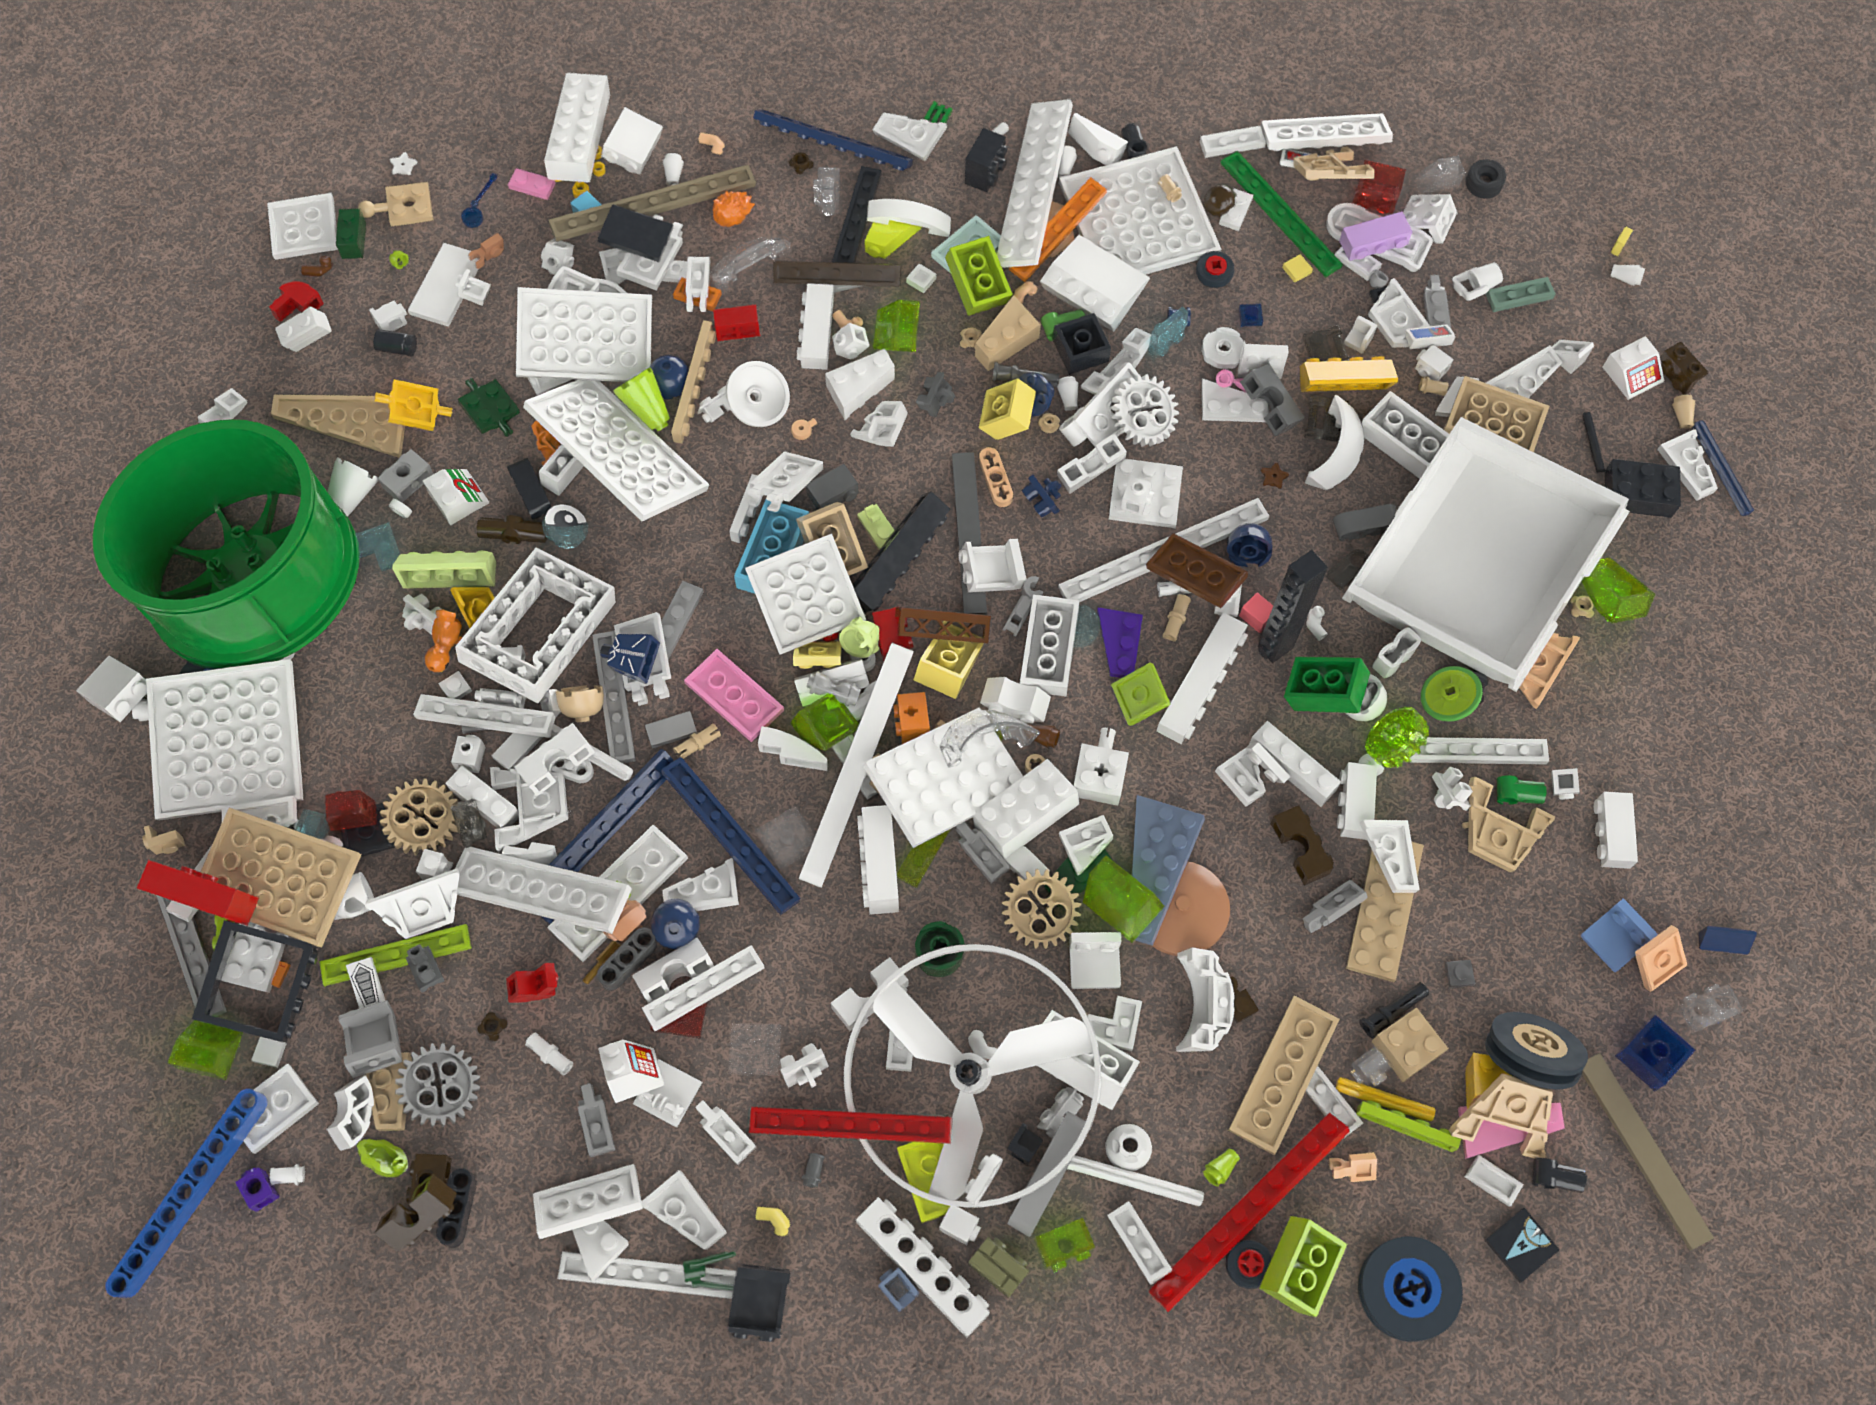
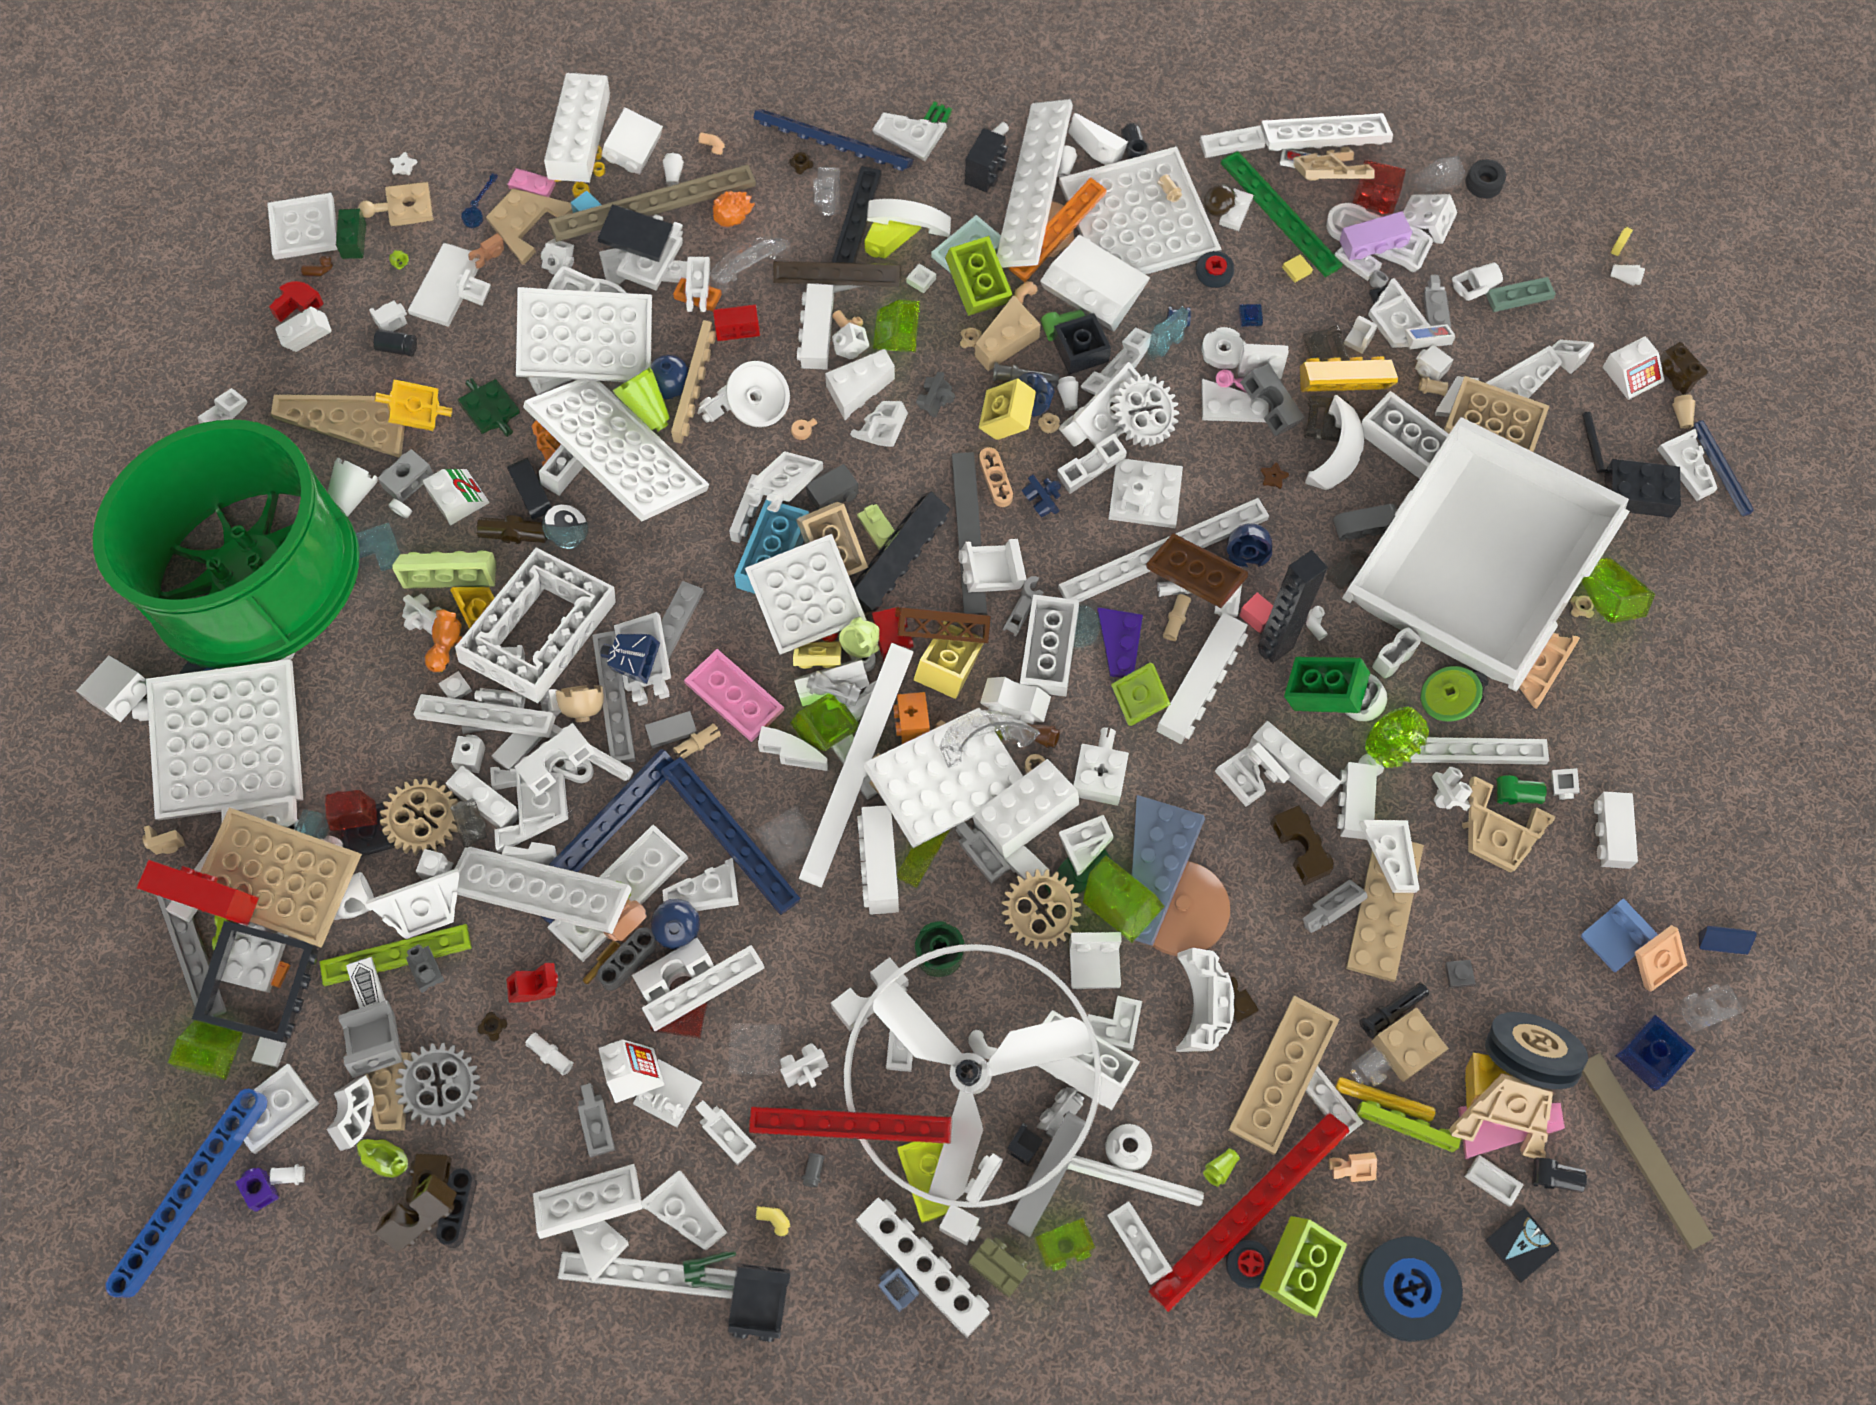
none -> tan wing [486,188,573,265]

